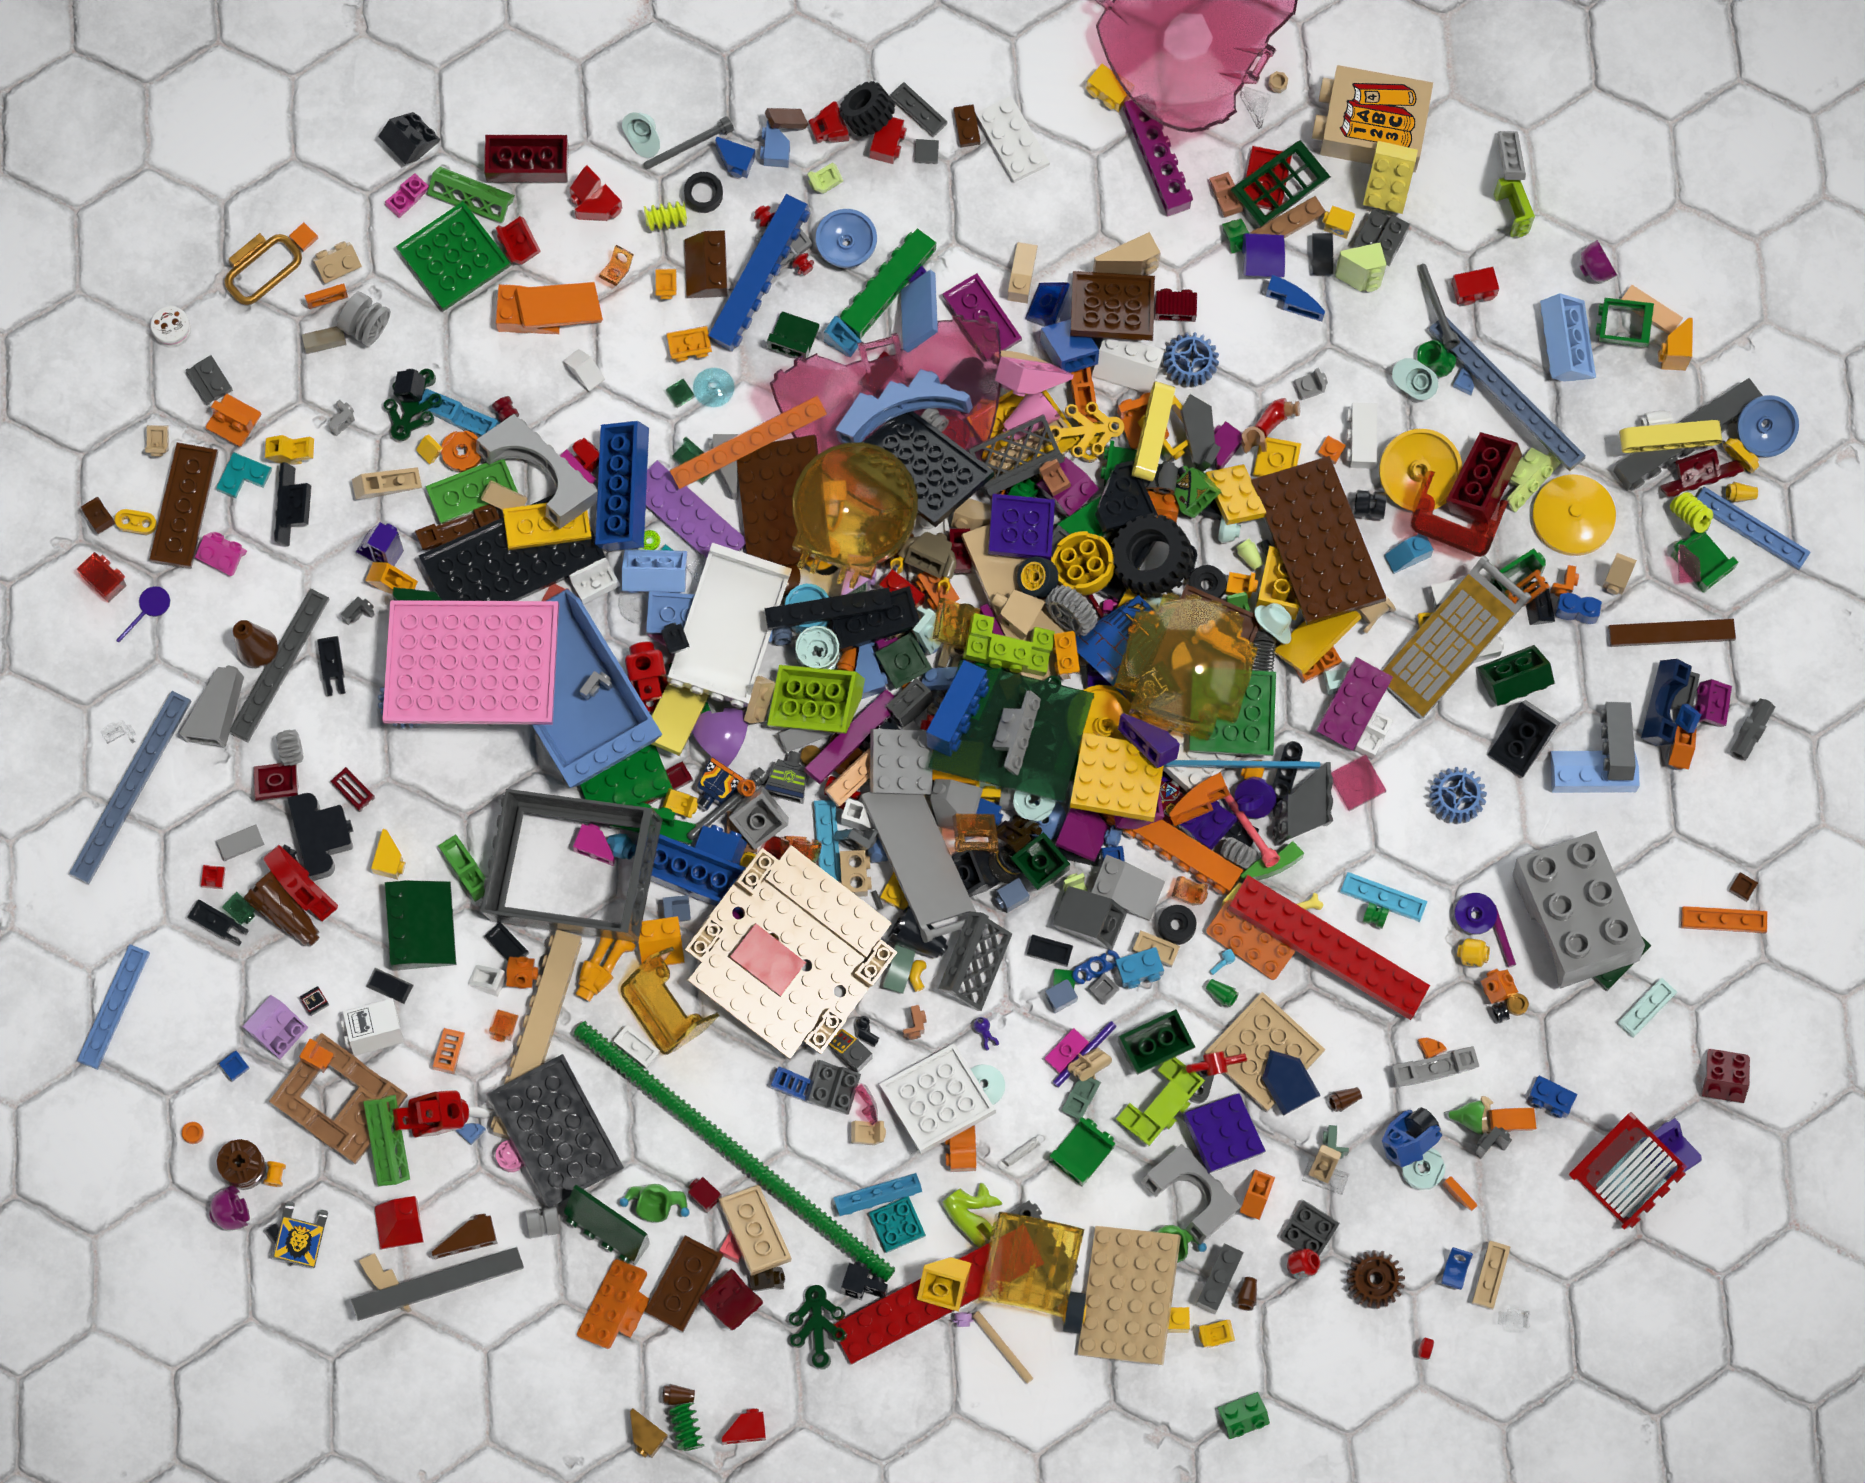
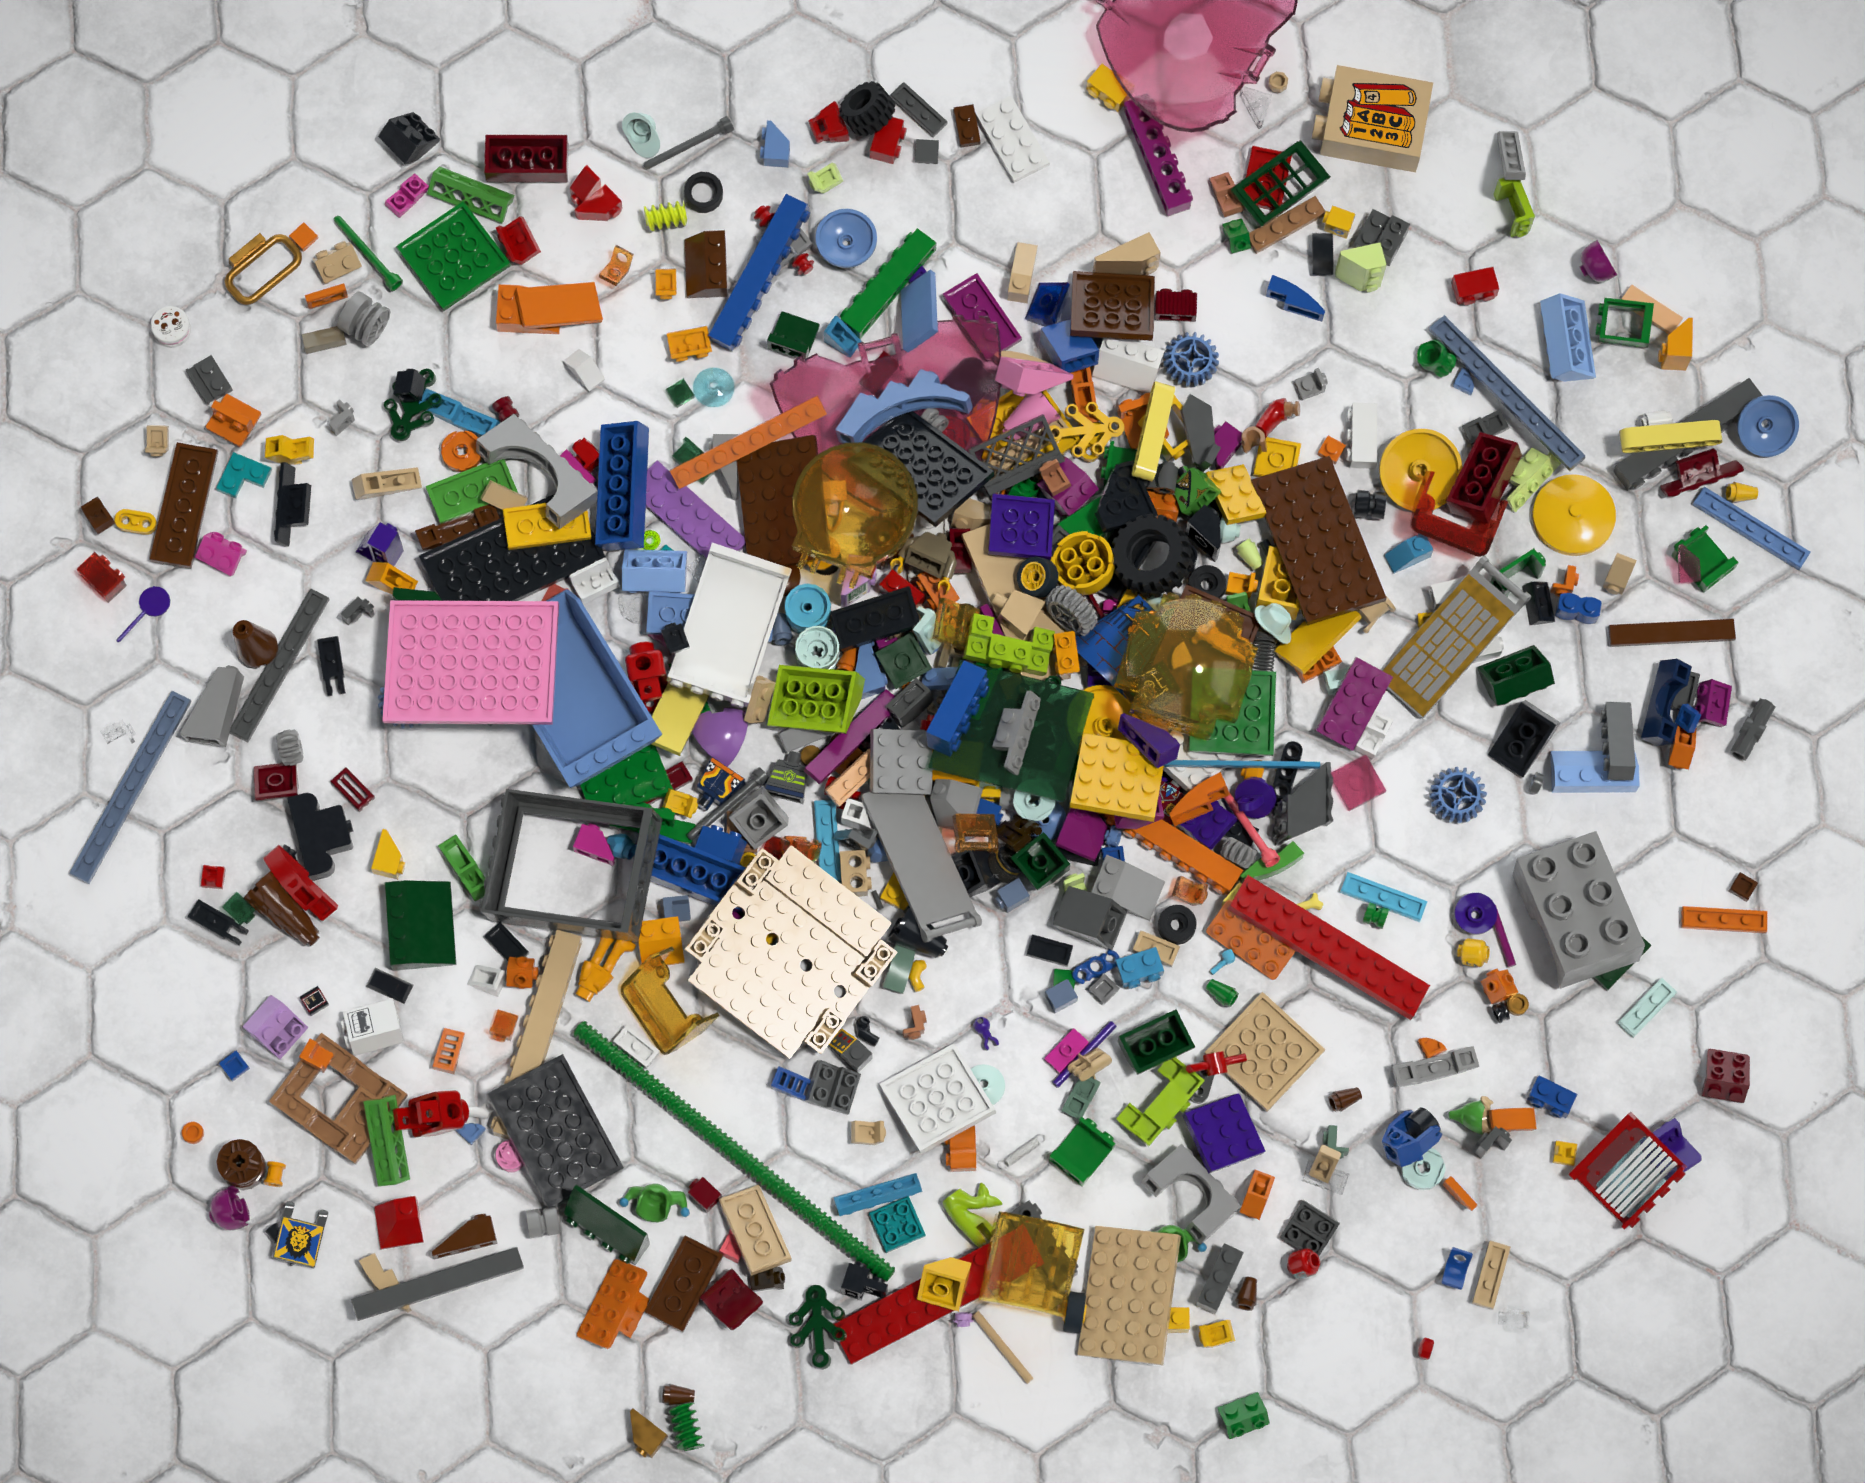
medium blue tile [77,944,150,1070] -> none
light grey tile [216,824,265,861] -> none
yellow tile [416,434,443,464] -> none
light grey bracket [580,671,612,700] -> none
blue slope [715,137,756,178] -> none
red slope [722,1409,766,1445] -> none
tile [729,923,806,997] -> none
orange hinge [737,779,755,796] -> none
black plate [764,587,893,630] -> none
reddish brown tile [765,108,808,129] -> none
clear pink slope [855,1083,878,1125] -> none
dark grey fence [938,911,1012,1011] -> none
dark purple slope [1242,233,1285,277] -> none
dark blue tile [1262,1050,1321,1116] -> none
reddish brown gear [1346,1250,1405,1309] -> none
light yellow brick [1363,141,1418,214] -> none
light aqua piece [1392,358,1438,400] -> none
dark grey piece [1419,264,1460,349] -> none
orange tile [1508,570,1550,606] -> none
neon yellow piece [1670,492,1713,533] -> none
yellow plate [1723,438,1759,473] -> none
none -> green piece [334,215,403,291]
none -> black slope [1185,505,1221,562]
none -> dark grey slope [1462,409,1510,445]
none -> dark grey tile [1528,772,1544,794]
none -> yellow tile [1552,1141,1577,1166]

